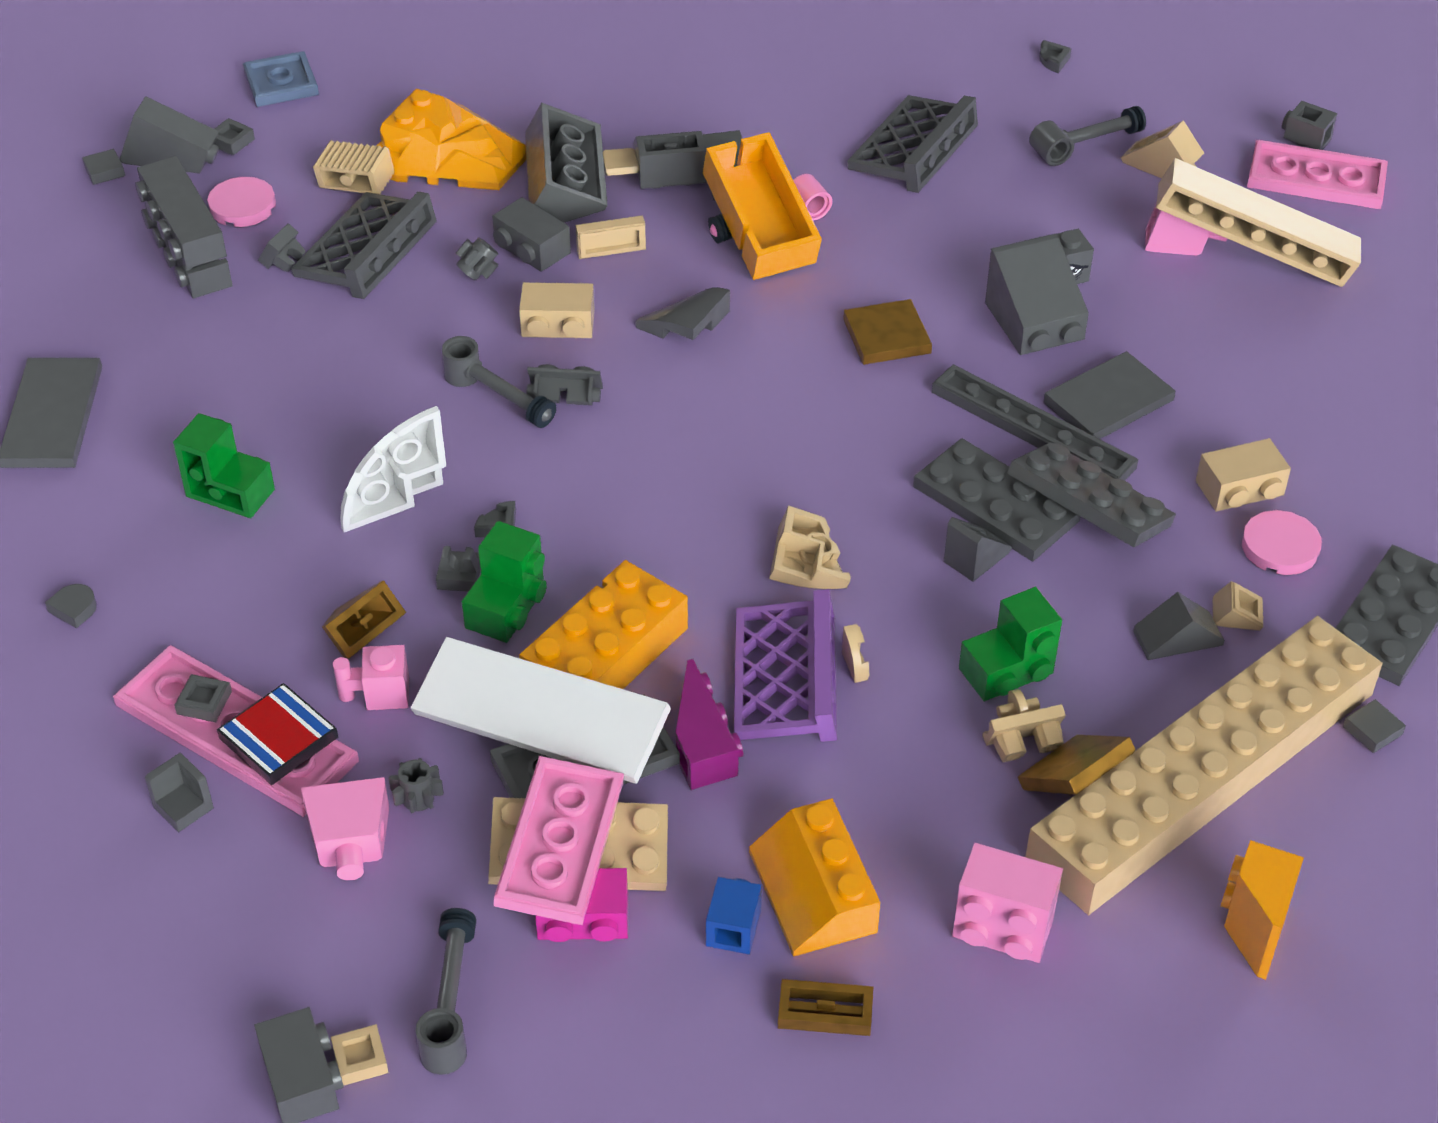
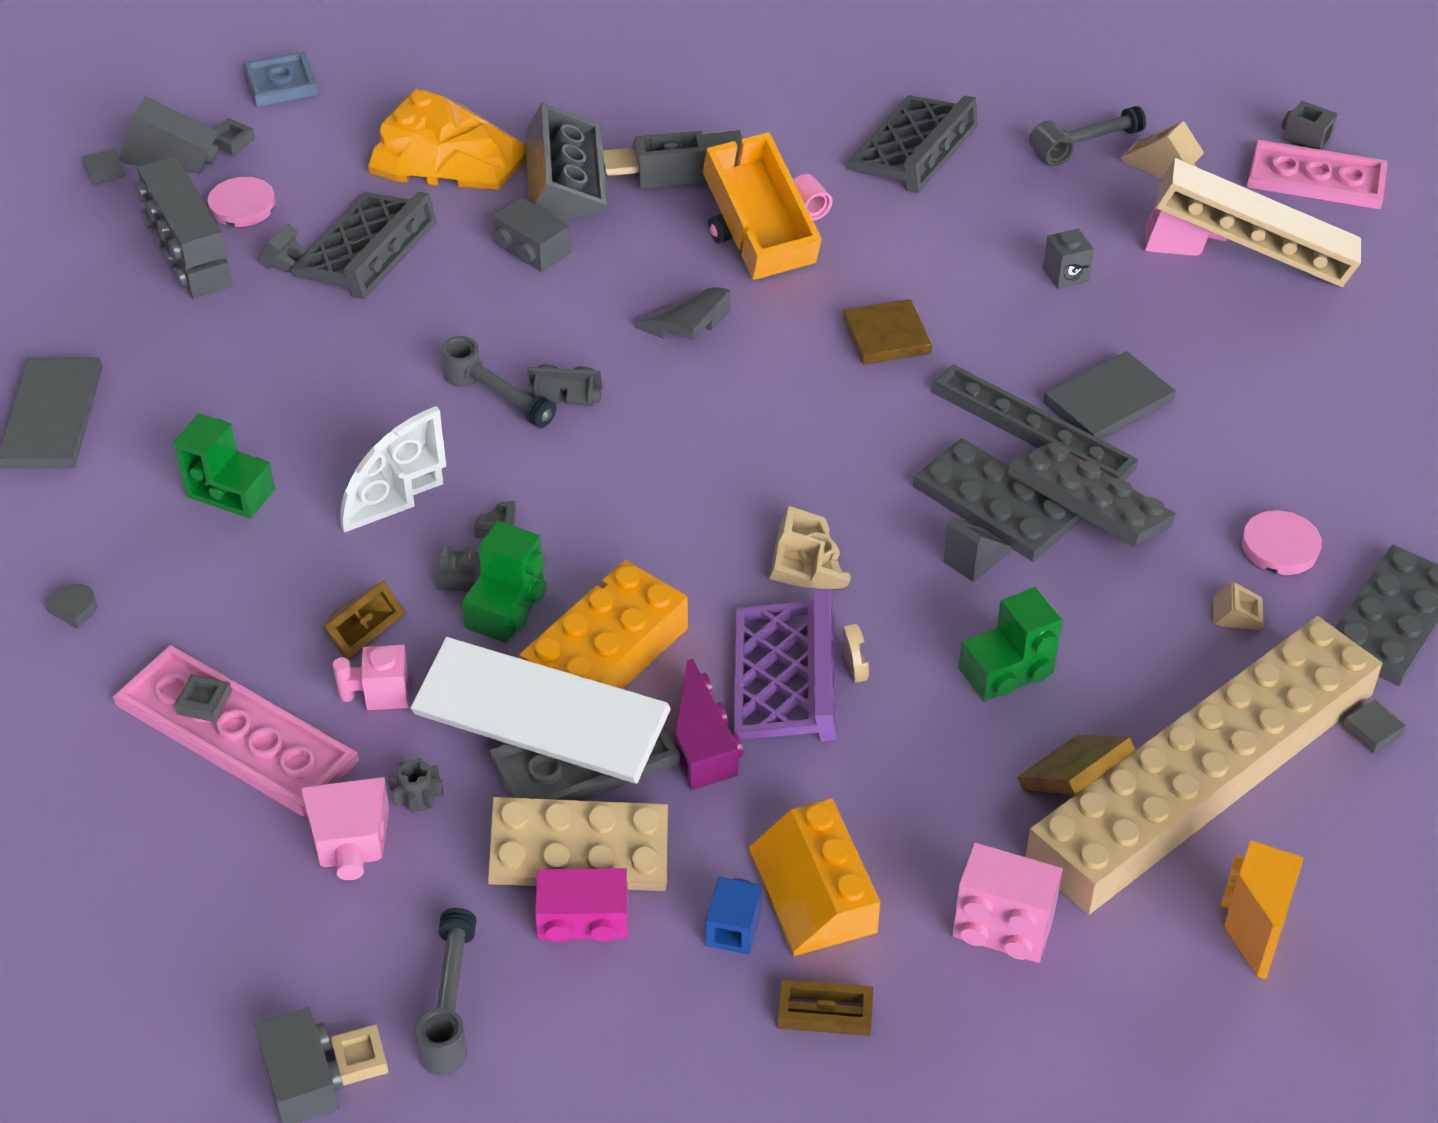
dark grey panel [145,753,214,833] -> none
tile [217,683,338,785] -> none
tan brick [313,140,394,195] -> none
dark grey gear [456,237,499,280] -> none
bright pink tile [494,756,624,925] -> none
tan brick [519,282,595,338] -> none
tan tile [575,215,646,259] -> none
tan hips [982,689,1066,762] -> none
dark grey slope [985,233,1089,355] -> none
dark grey tile [1039,40,1072,73] -> none
dark grey slope [1133,592,1225,660] -> none
tan brick [1196,438,1291,512] -> none

